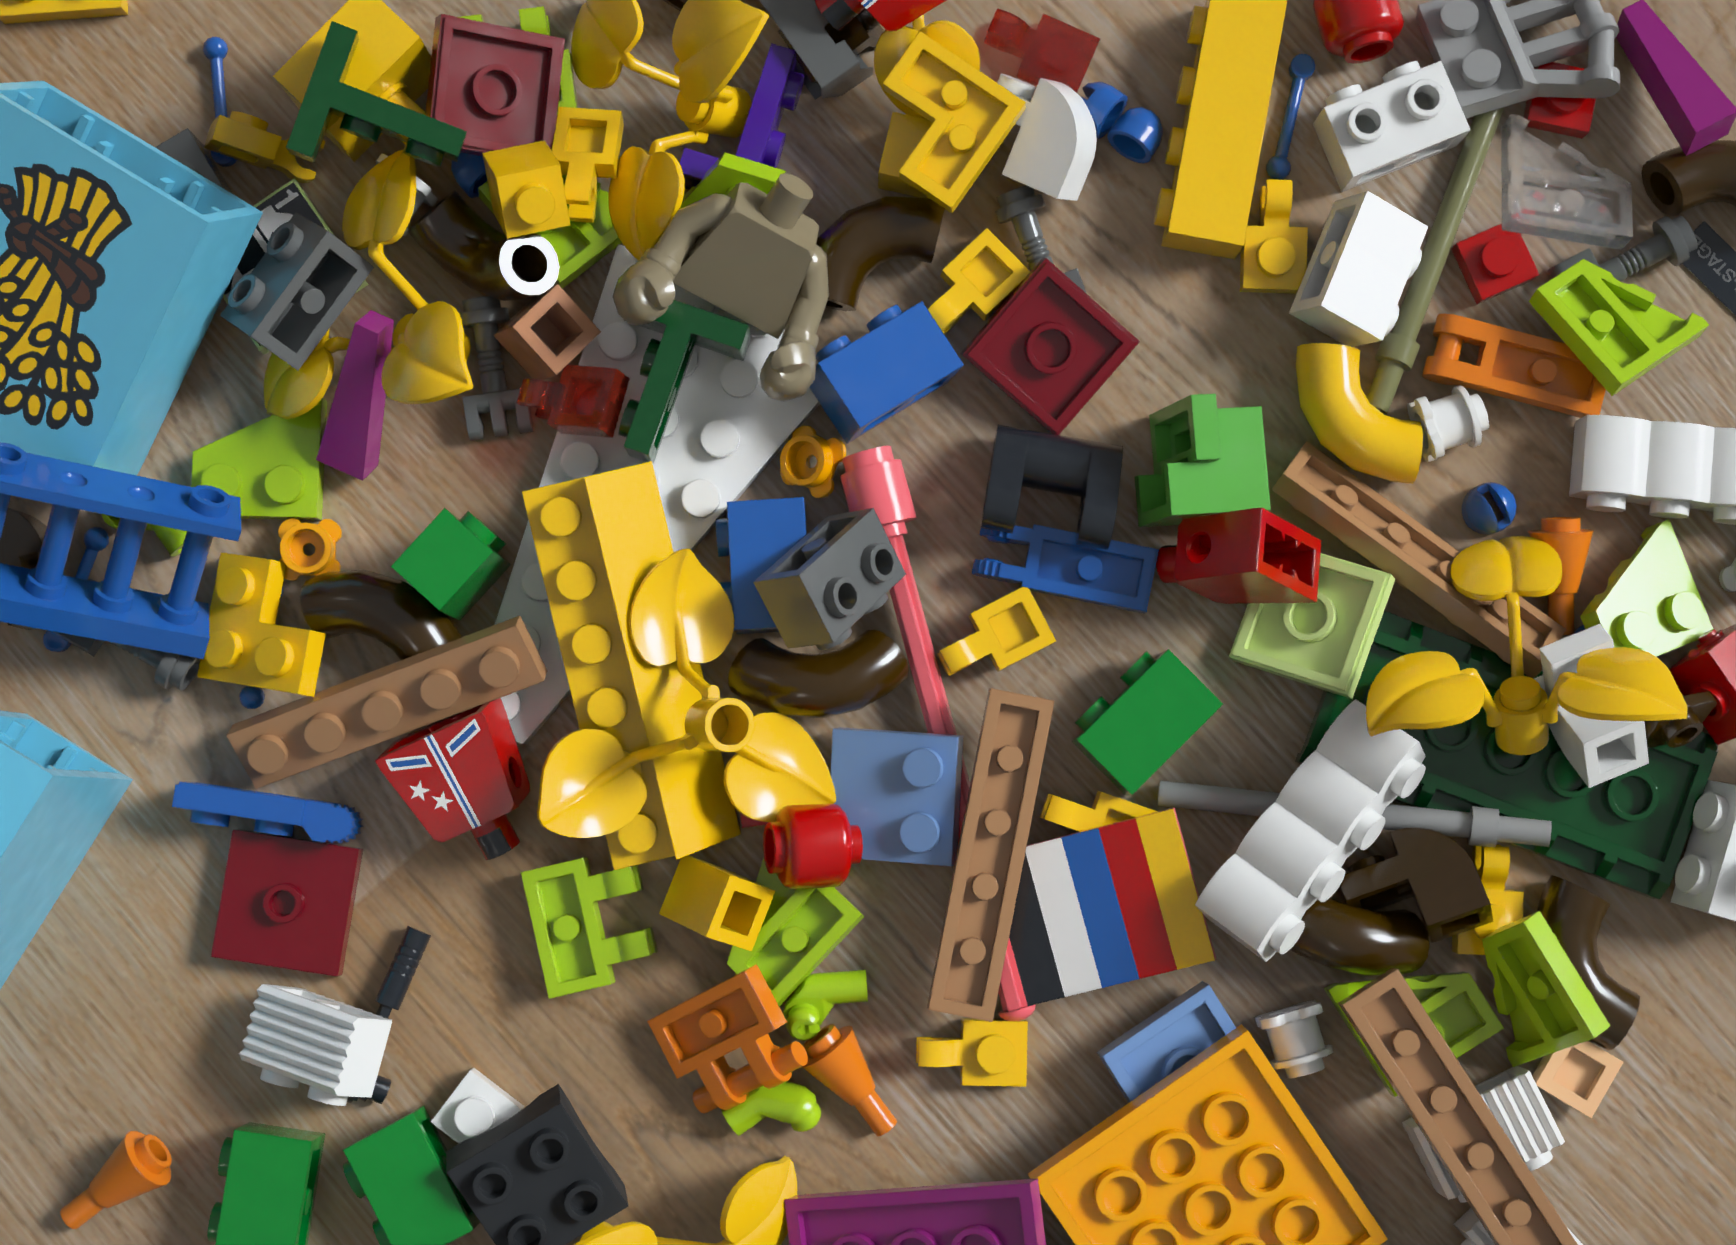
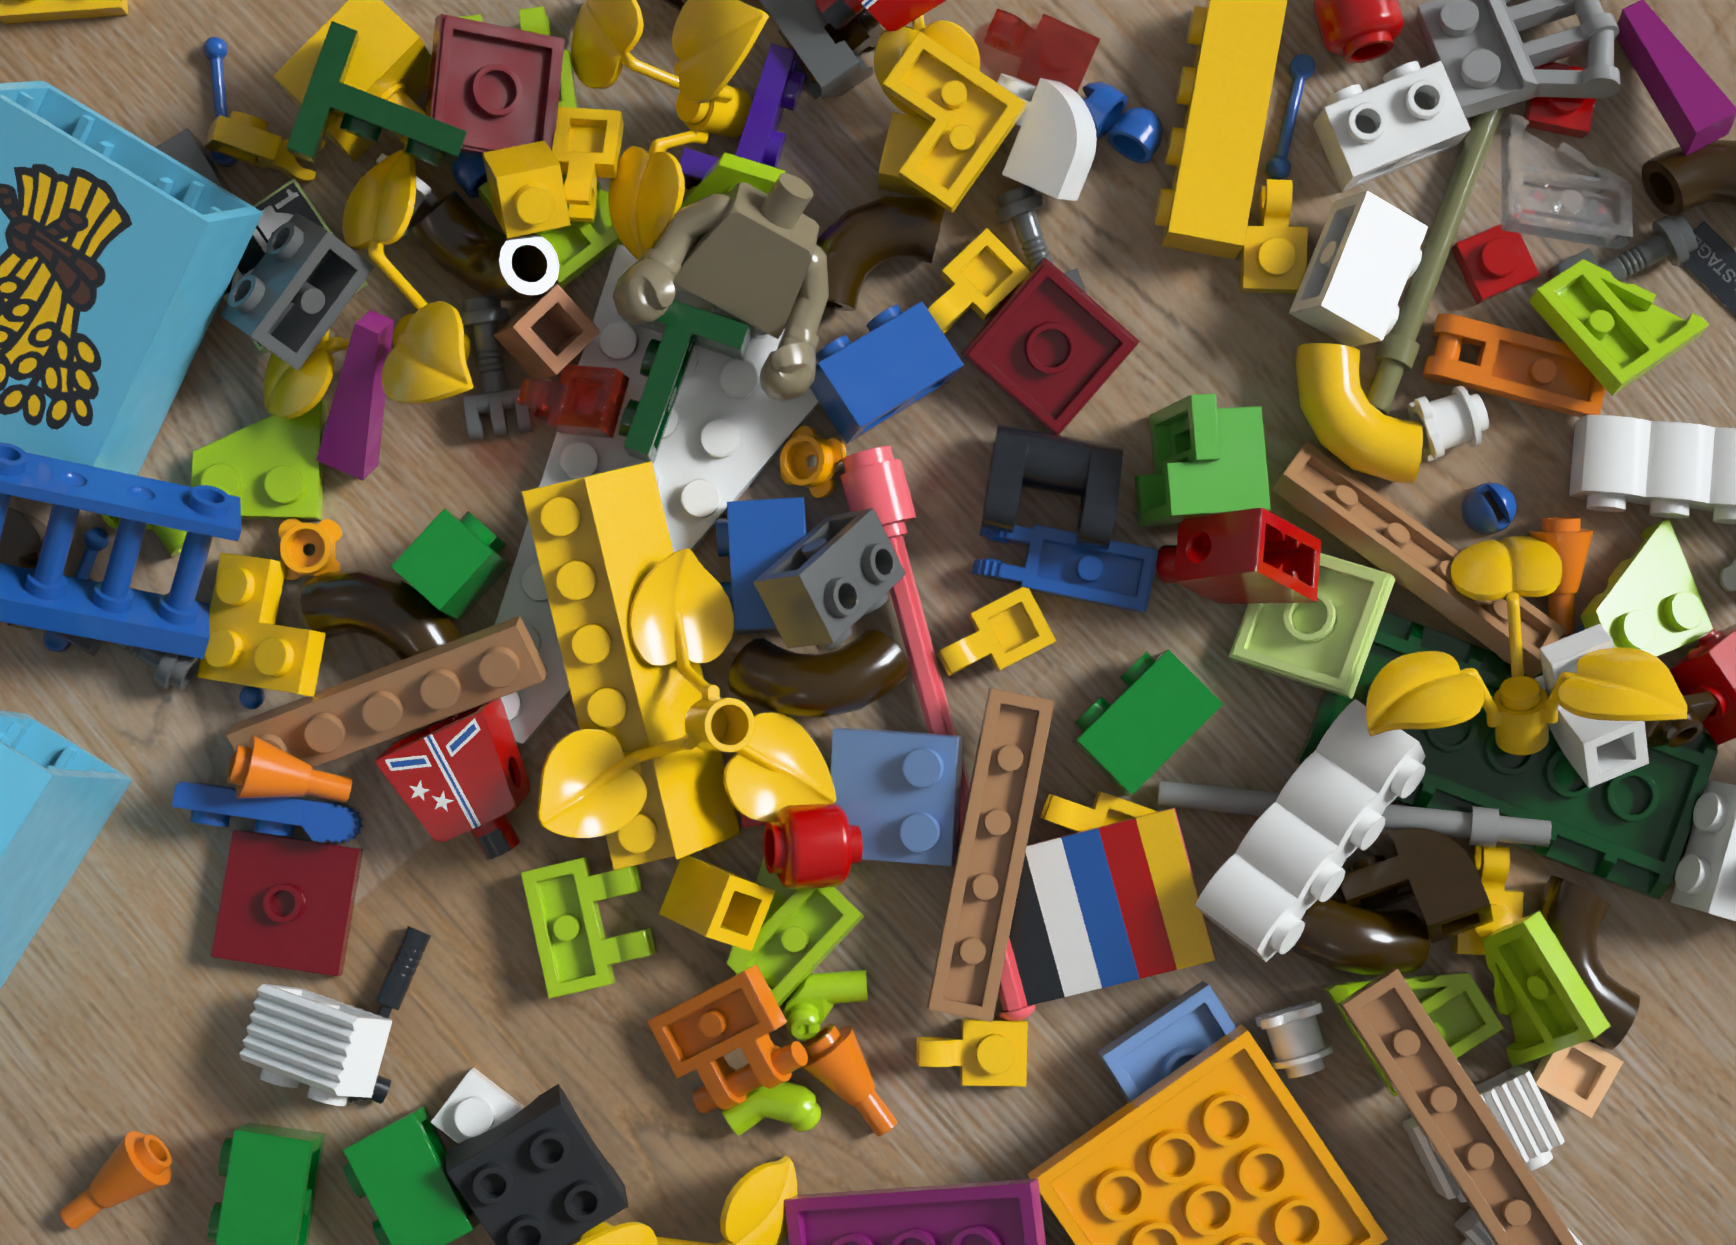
none -> orange cone [226,735,352,803]

